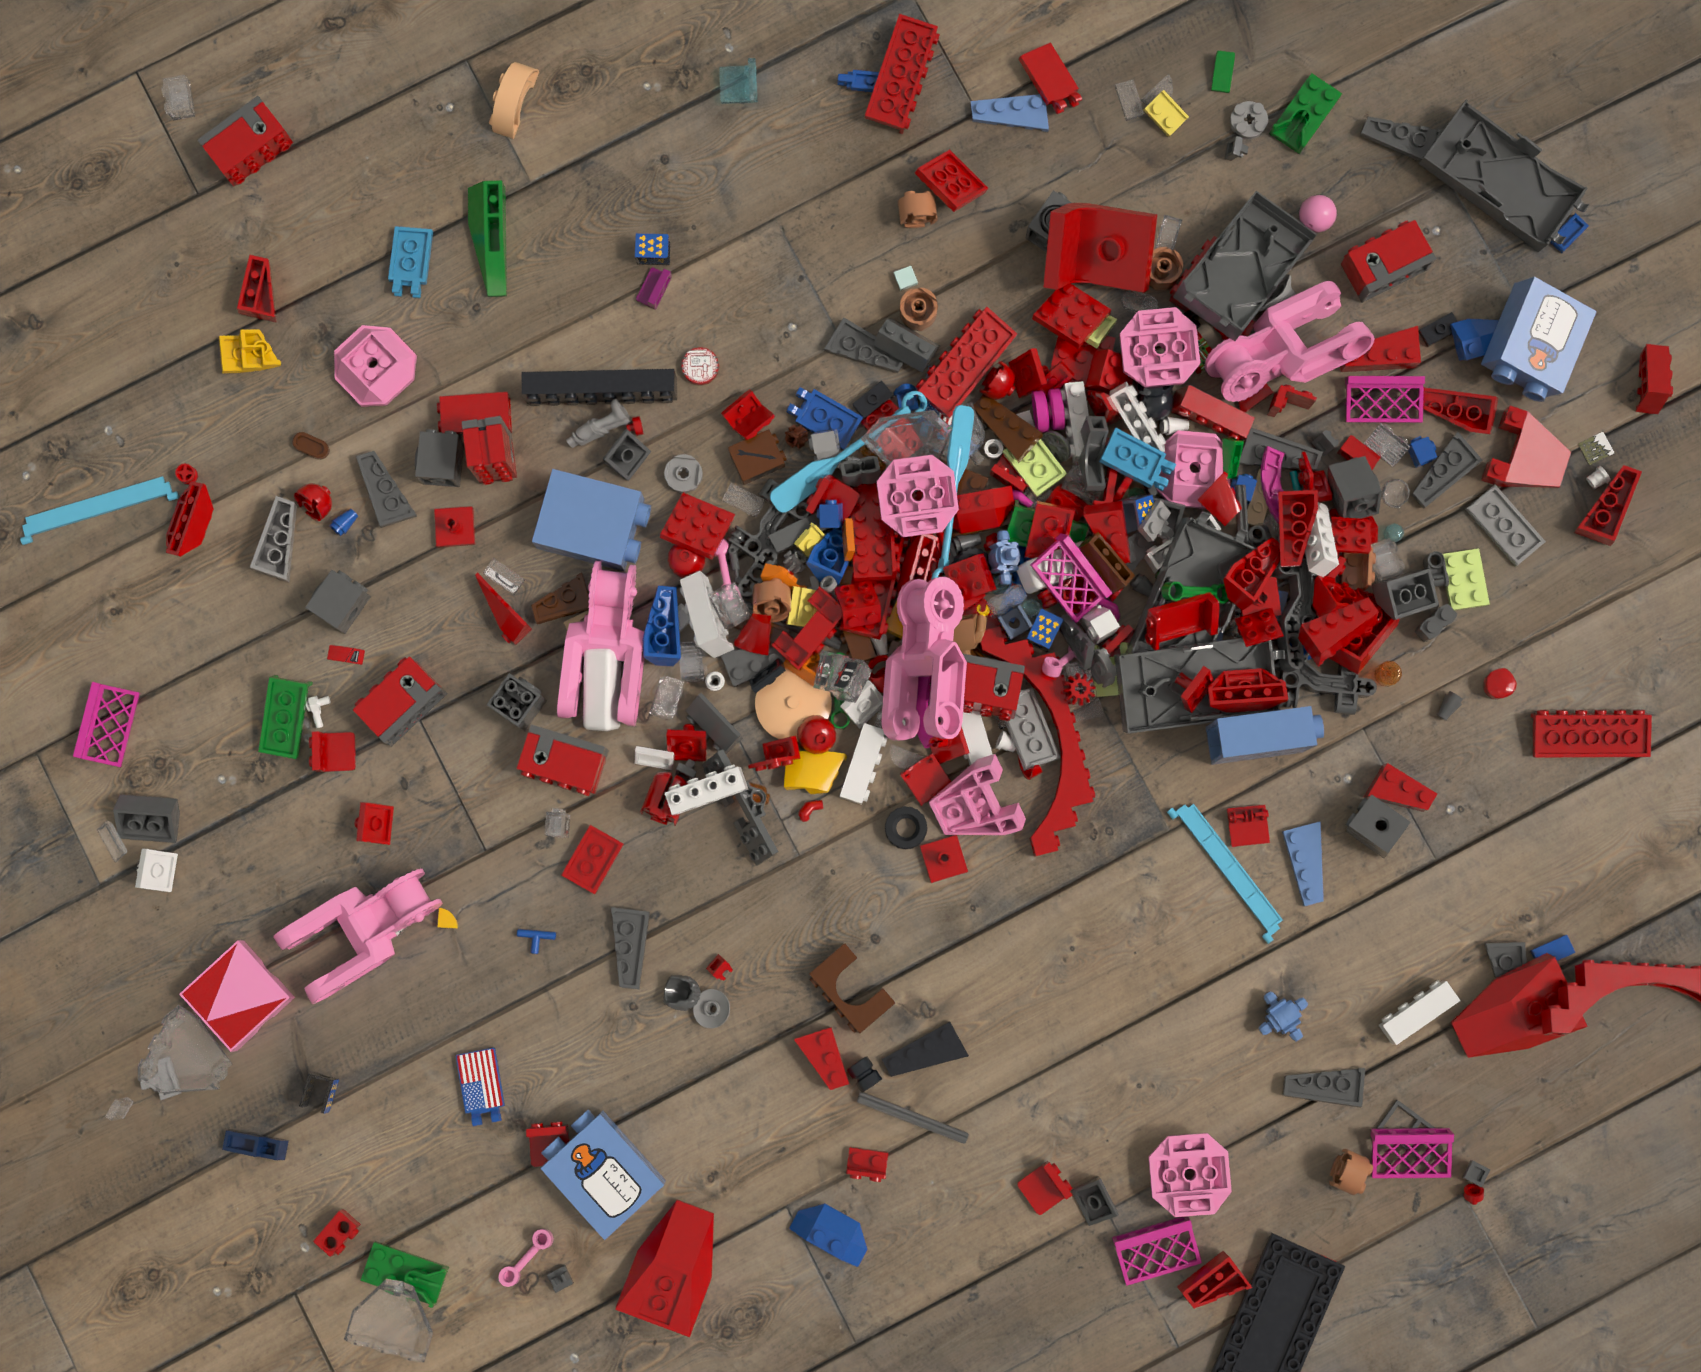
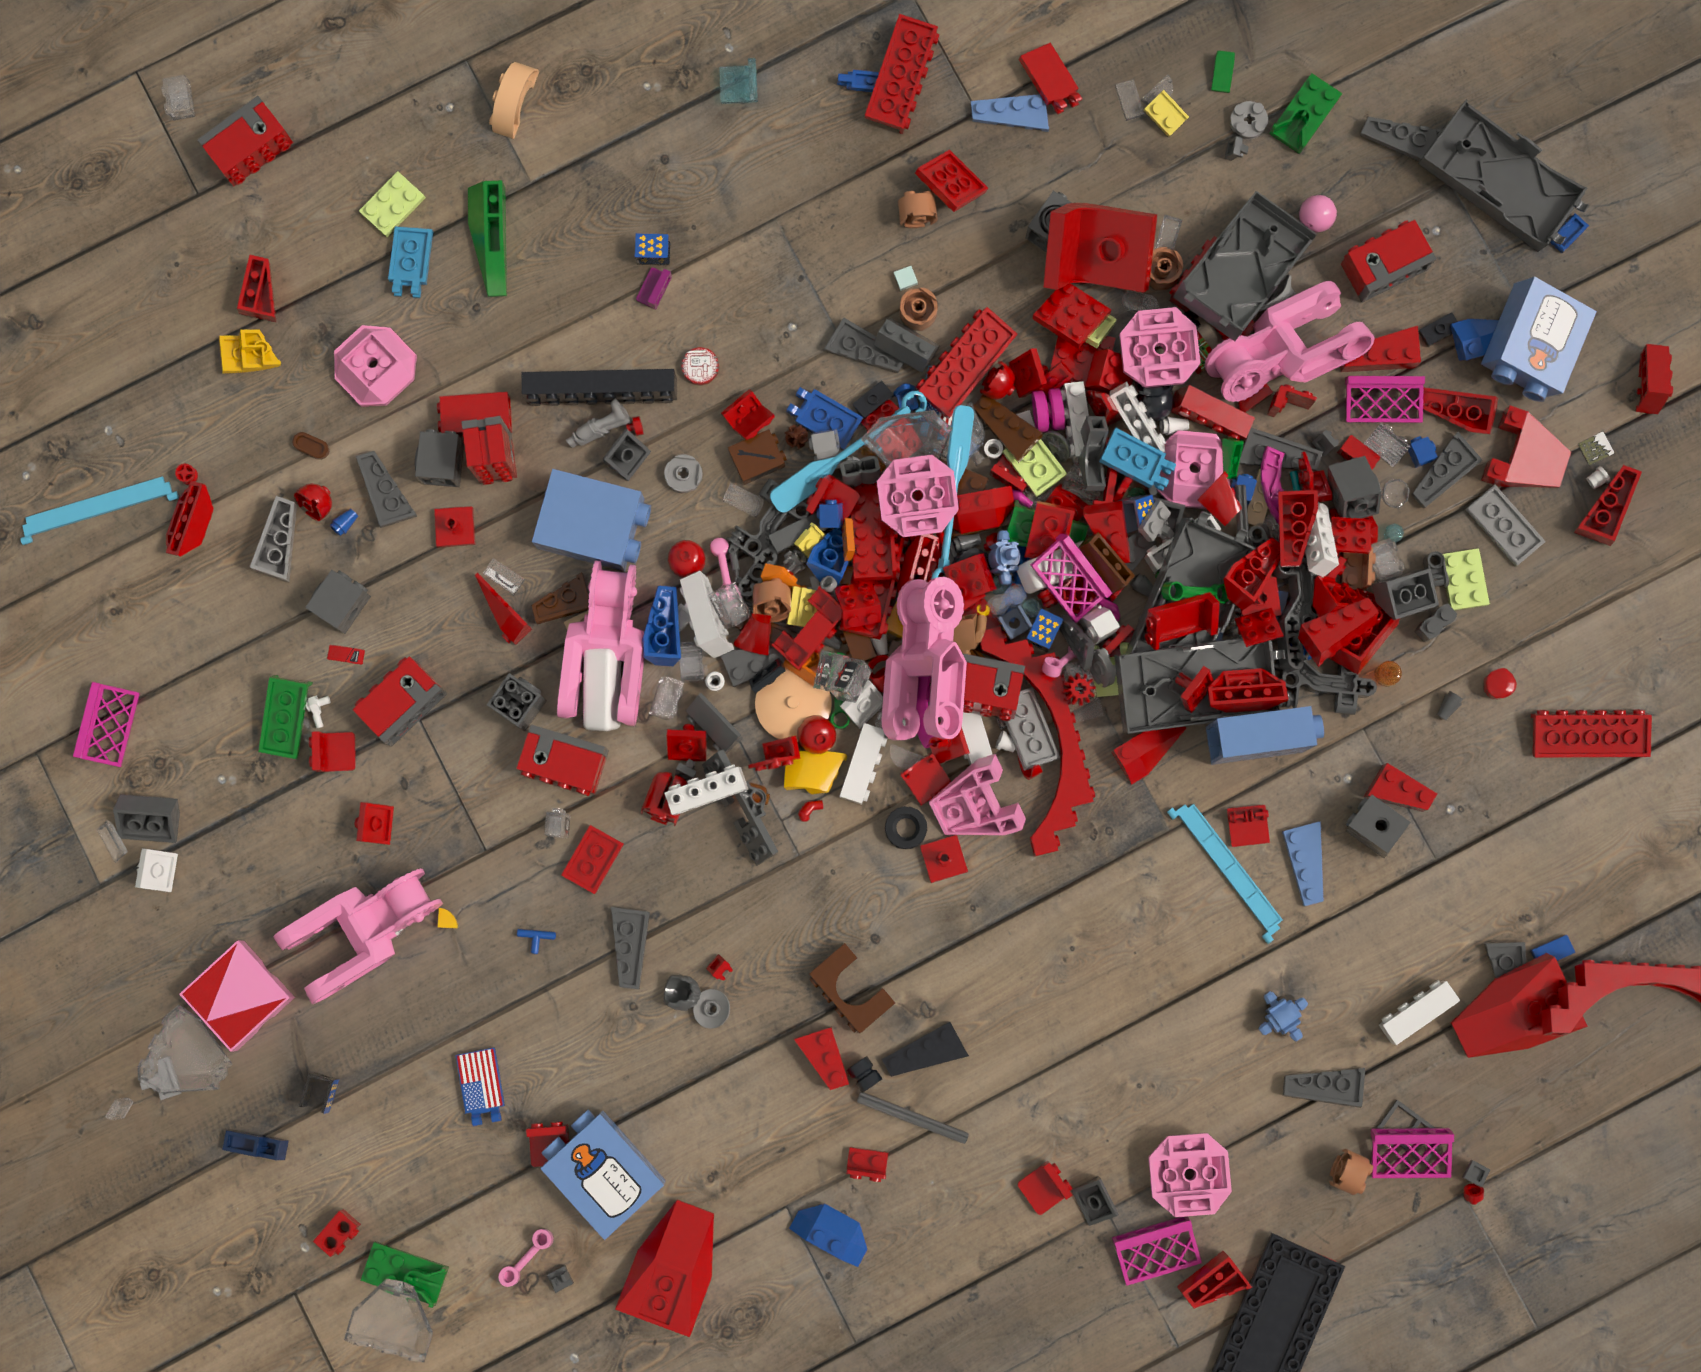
white tile [634,746,674,770] -> none
red plate [660,492,735,560] -> none
none -> yellowish green plate [359,171,426,237]
none -> red wedge [1111,726,1187,785]

